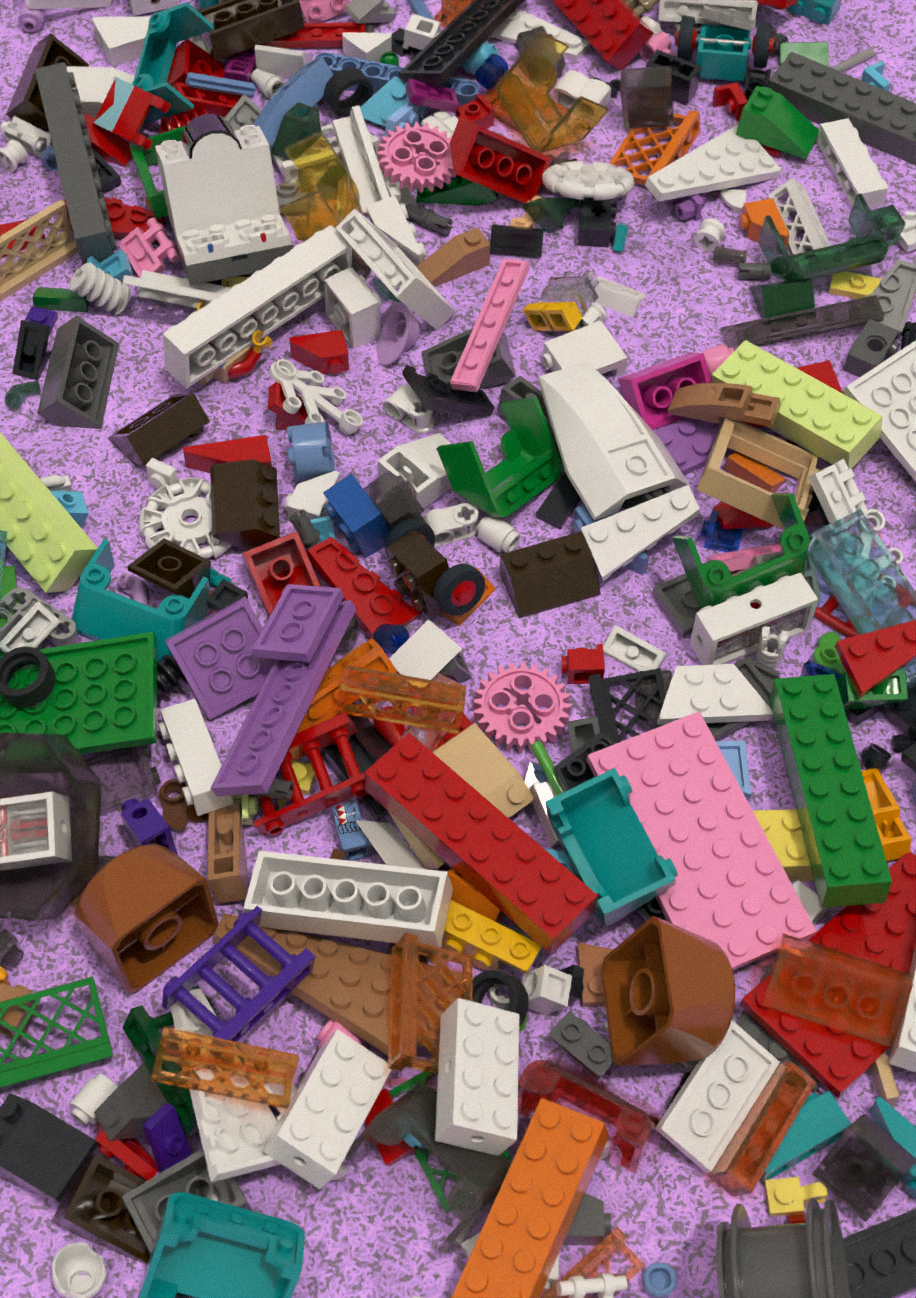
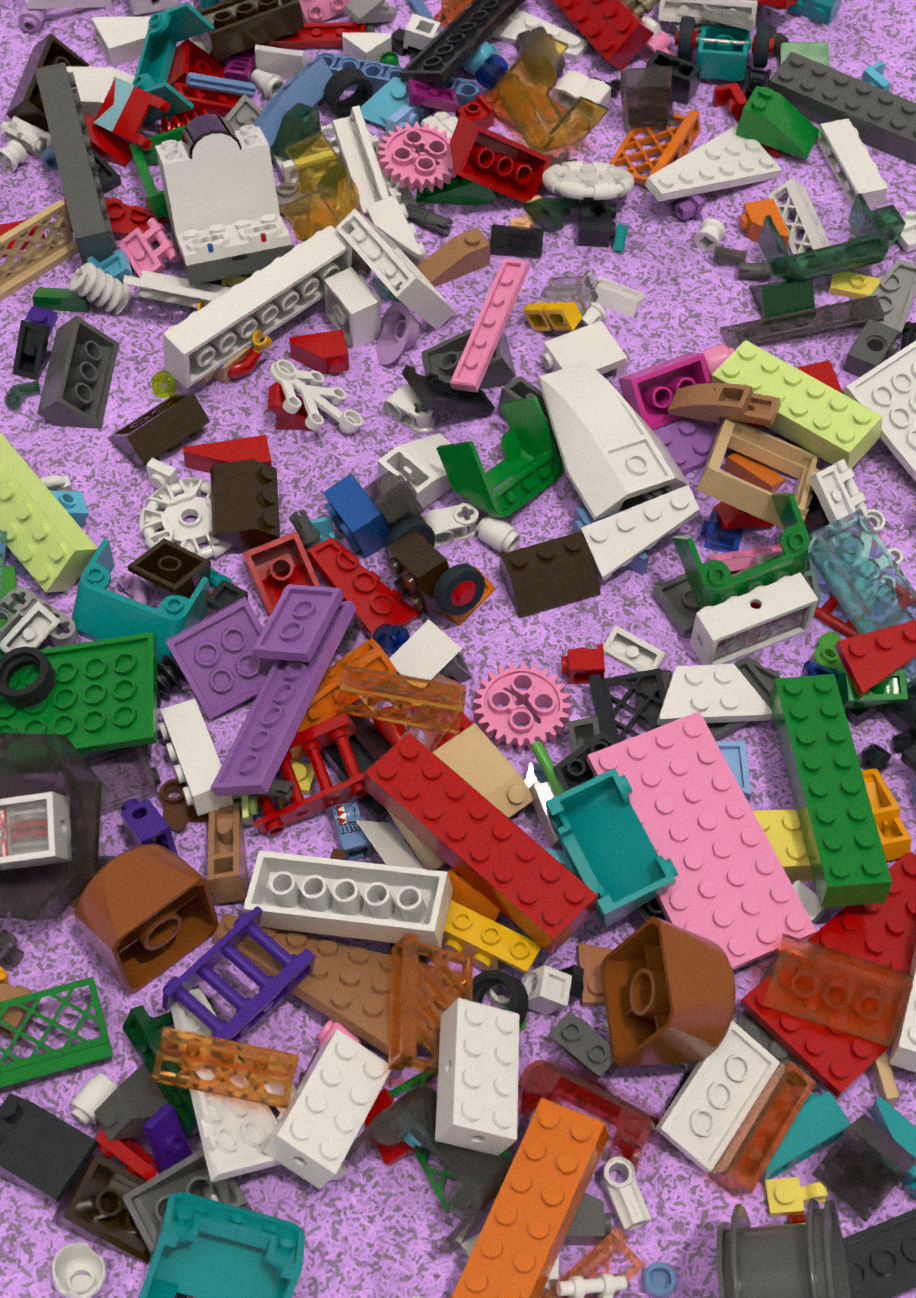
white slope [285,471,340,522] -> none
medium blue brick [287,422,335,482] -> none
black tile [536,473,581,530] -> none
white tile [720,189,746,214] -> none
white hinge [755,626,789,670] -> none
light grey bar [831,48,875,73] -> none
none -> clear neon green bush [151,371,177,398]
none -> white piece [600,1157,651,1232]

